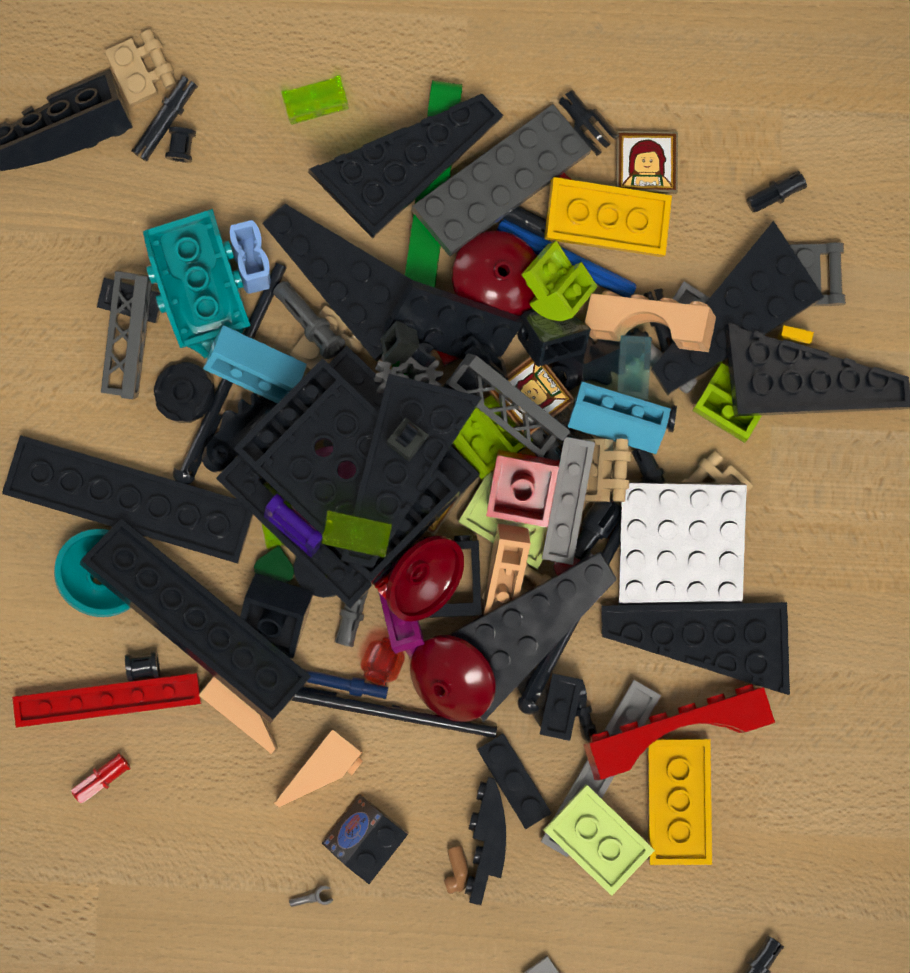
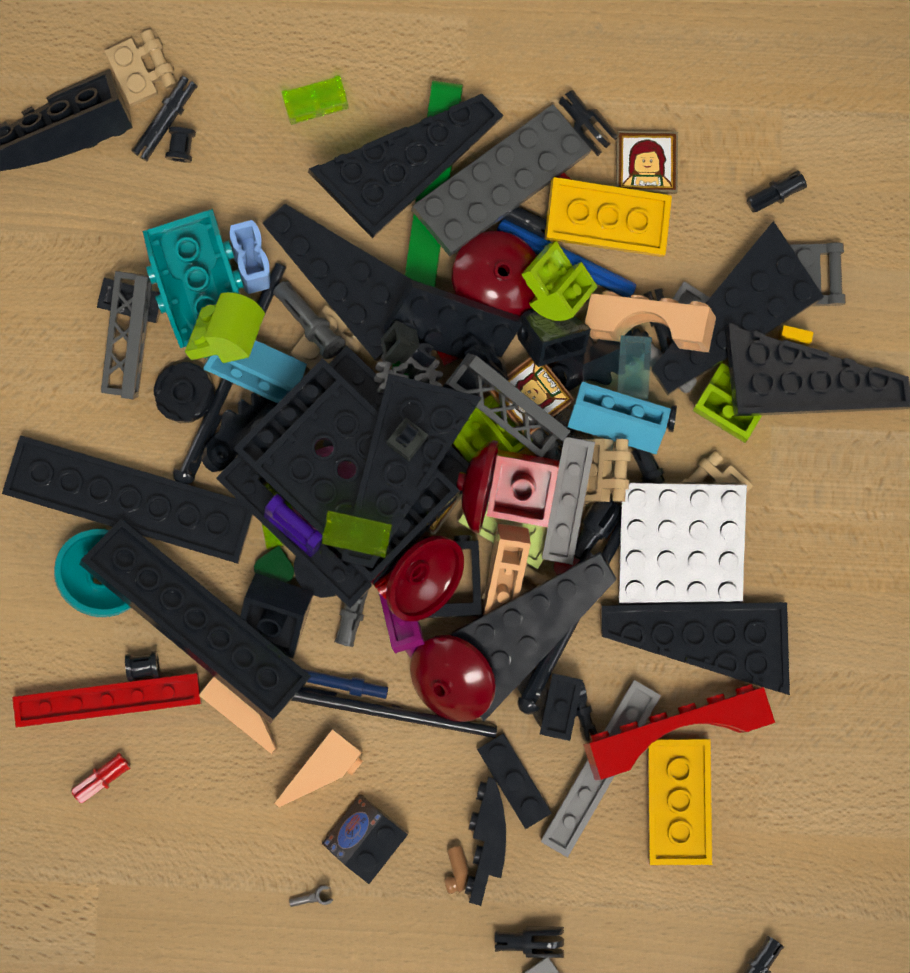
clear red head [360,637,405,685] -> none
yellowish green plate [543,784,655,896] -> none
none -> lime brick [185,292,265,363]
none -> dark red dish [457,440,499,534]
none -> black arm [495,926,564,958]

